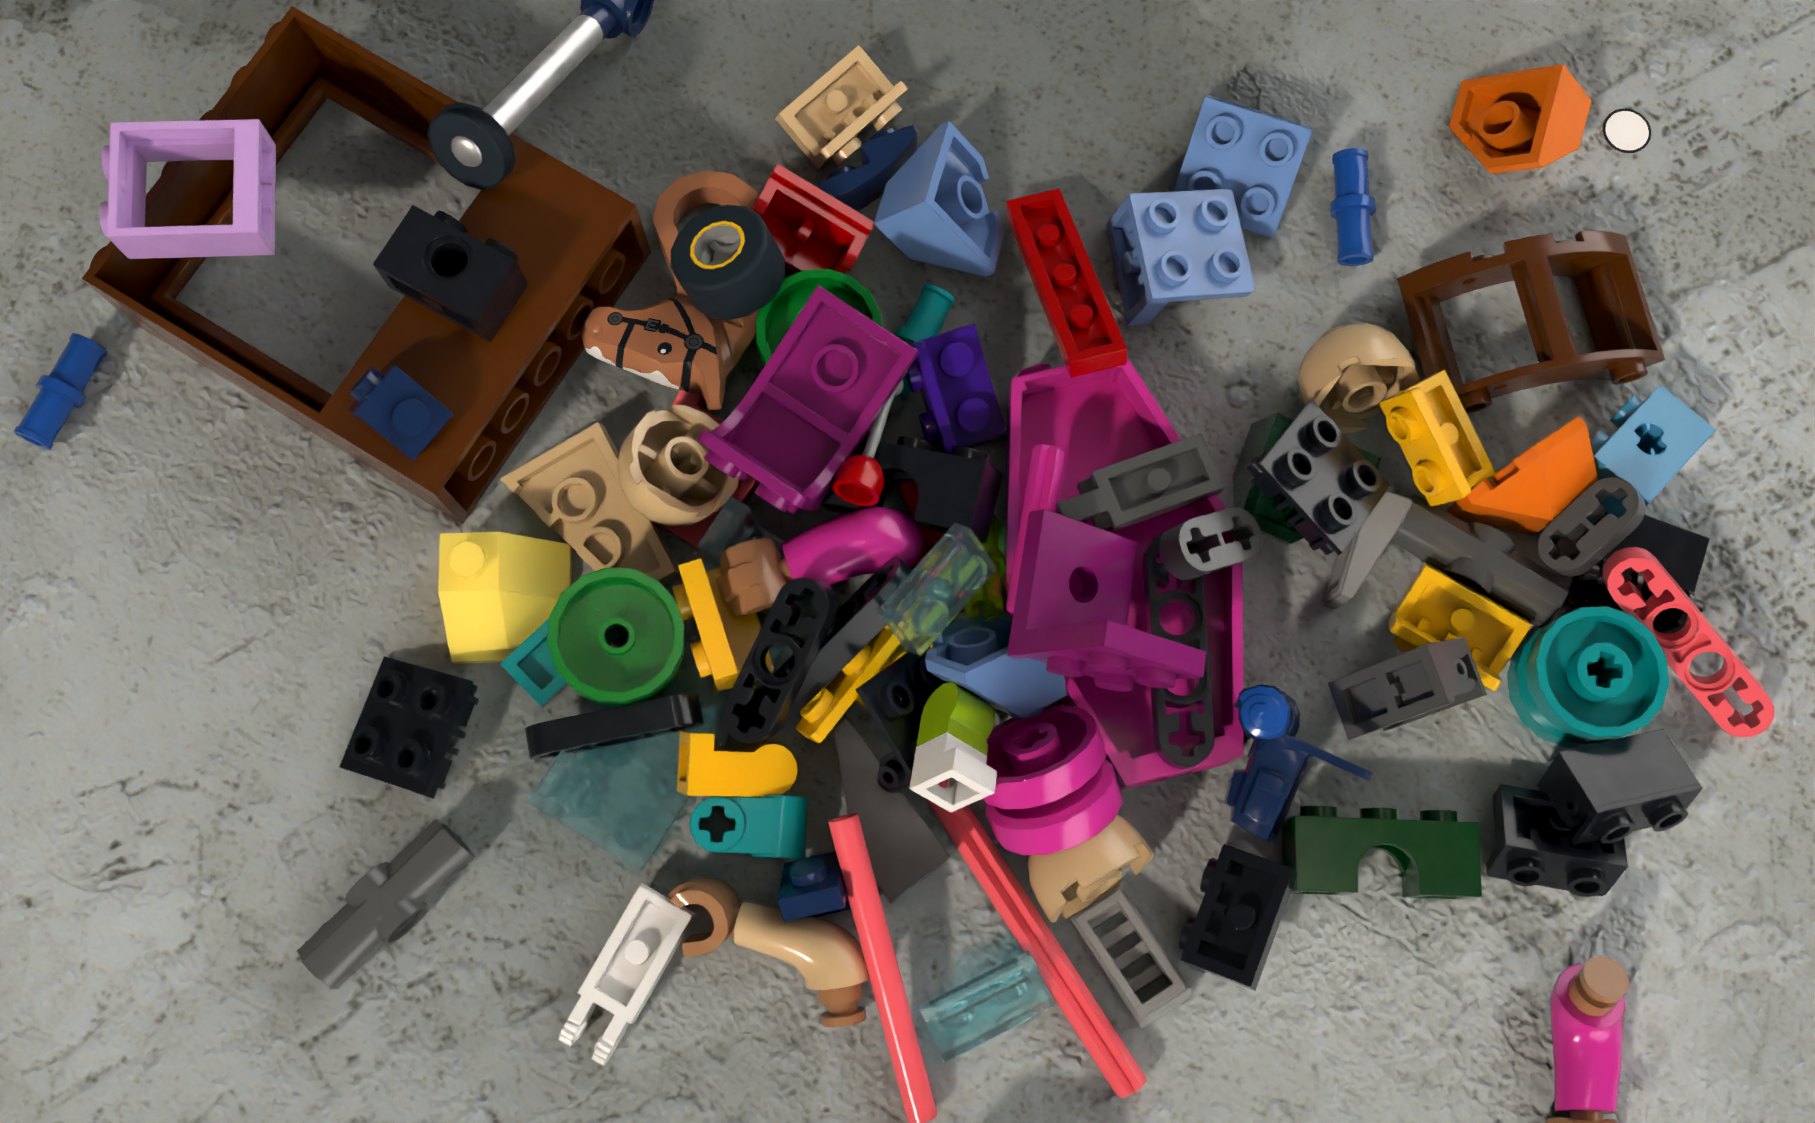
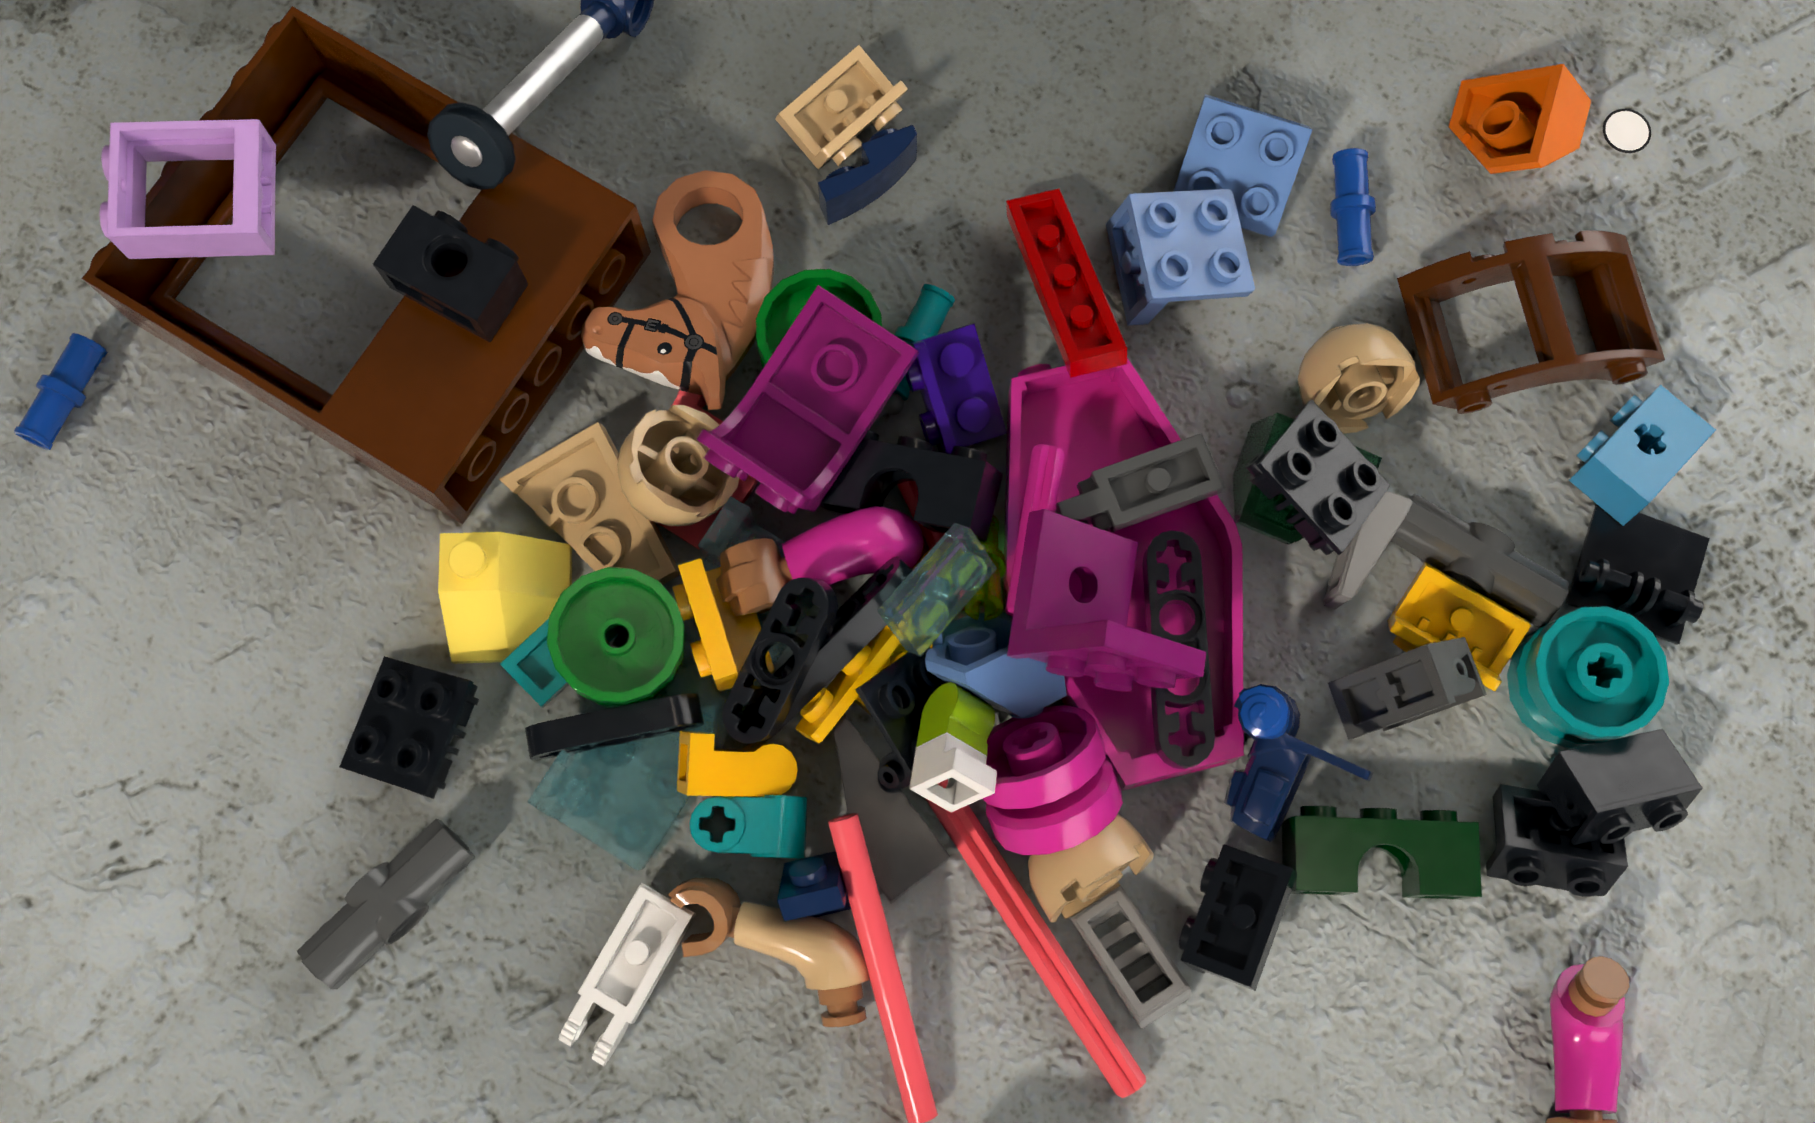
dark blue bracket [347,365,453,461] -> none
black wheel [671,205,785,320] -> none
red hinge [750,163,874,274] -> none
red hinge [833,380,904,506] -> none
medium blue slope [874,121,1005,277] -> none
clear light blue plate [918,950,1054,1063] -> none
dark grey beam [1159,507,1262,580] -> none
yellow bracket [1379,370,1496,507] -> none
orange slope [1447,416,1598,535] -> none
dark grey beam [1537,477,1646,577] -> none
coral beam [1603,547,1774,737] -> none

